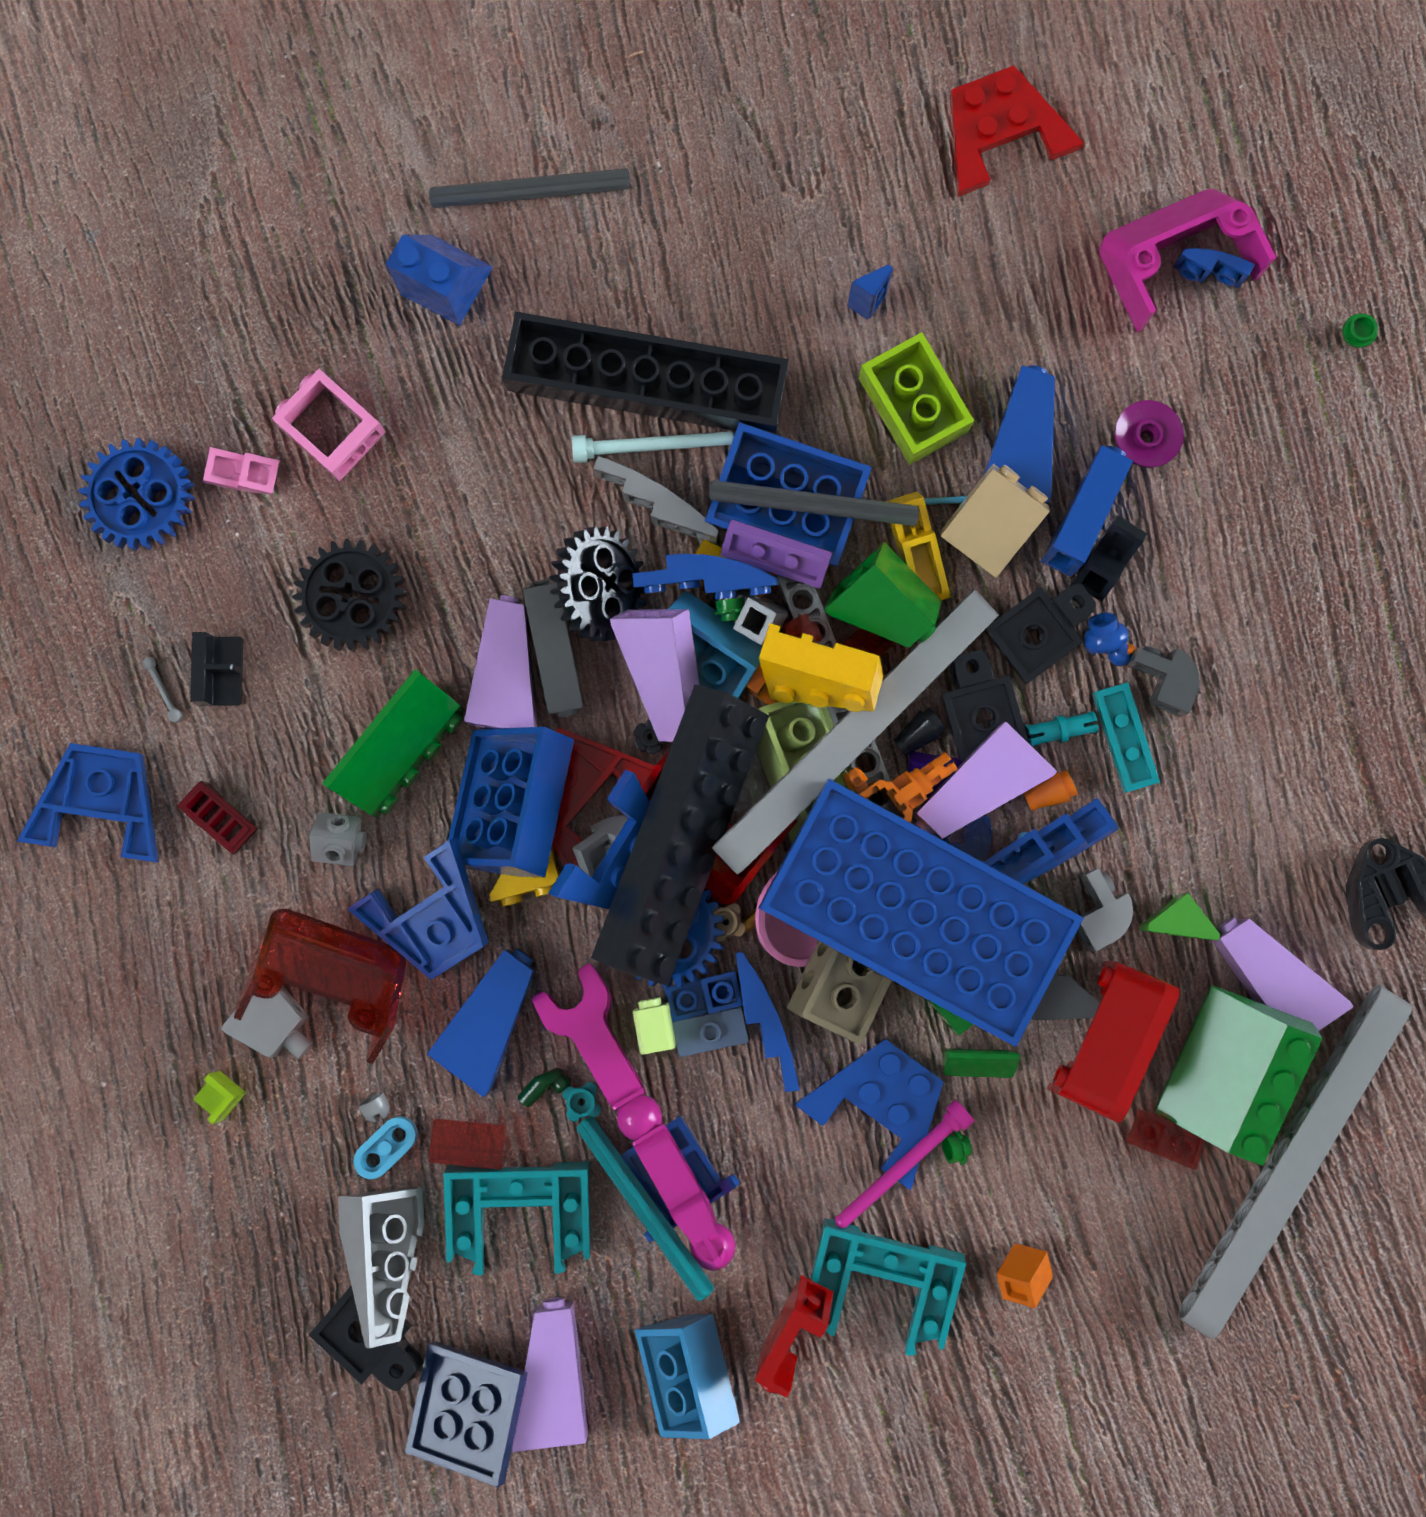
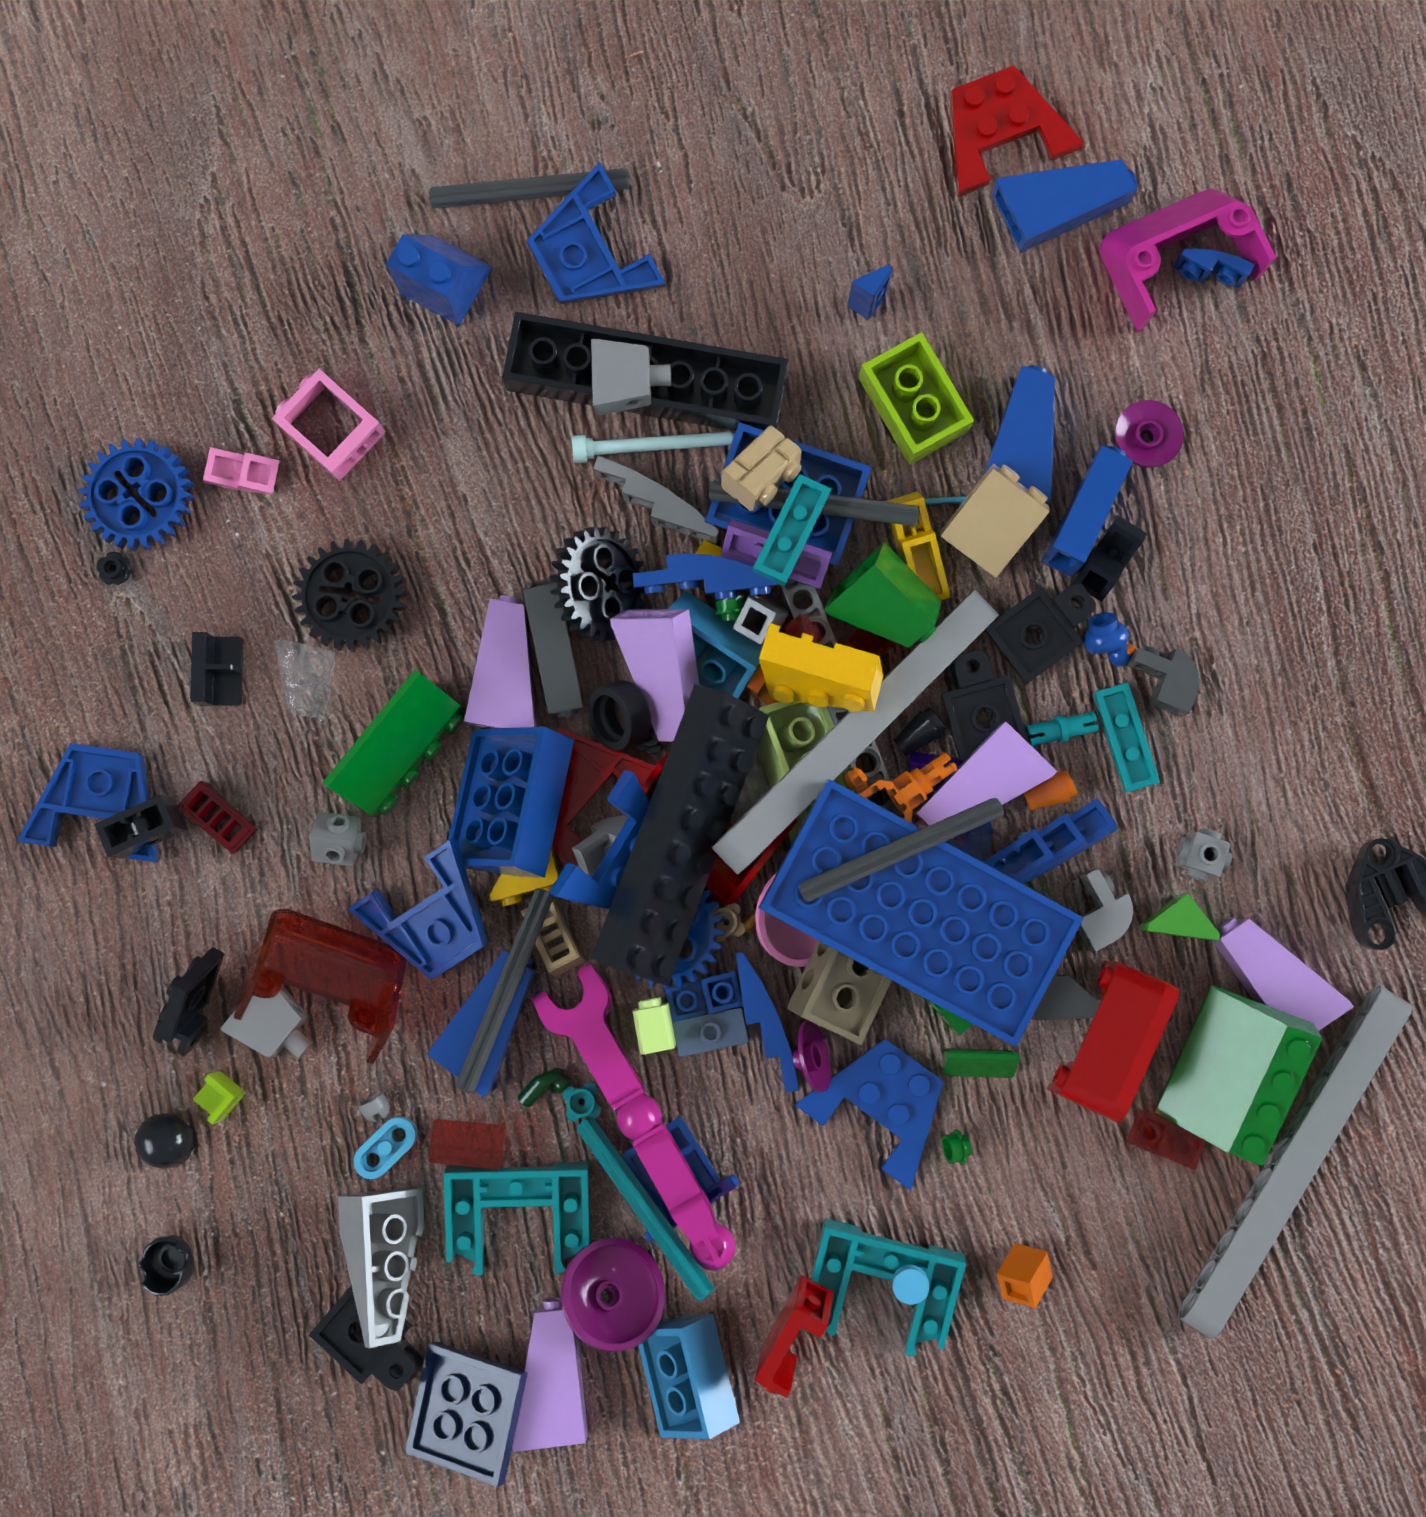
light grey hinge [142,657,183,723] -> none
dark pink piece [835,1099,975,1228] -> none
green plate [1342,313,1378,348] -> none
none -> black brick [94,794,188,859]
none -> black plate [96,552,131,585]
none -> black hair [134,1113,195,1169]
none -> black hair [138,1235,195,1296]
none -> black plate [153,947,225,1057]
none -> clear slope [274,638,338,722]
none -> dark grey axle [456,888,554,1093]
none -> tan slope [521,899,585,977]
none -> blue wing [526,162,666,304]
none -> magenta dish [561,1238,665,1352]
none -> black tyre [588,680,651,751]
none -> light grey torso [591,339,671,415]
none -> tan brick [721,425,802,511]
none -> teal plate [753,474,831,586]
none -> magenta dish [793,1021,831,1093]
none -> dark grey axle [798,798,1004,902]
none -> medium azure tile [892,1265,929,1305]
none -> blue slope [991,159,1137,253]
none -> light grey brick [1176,828,1232,882]

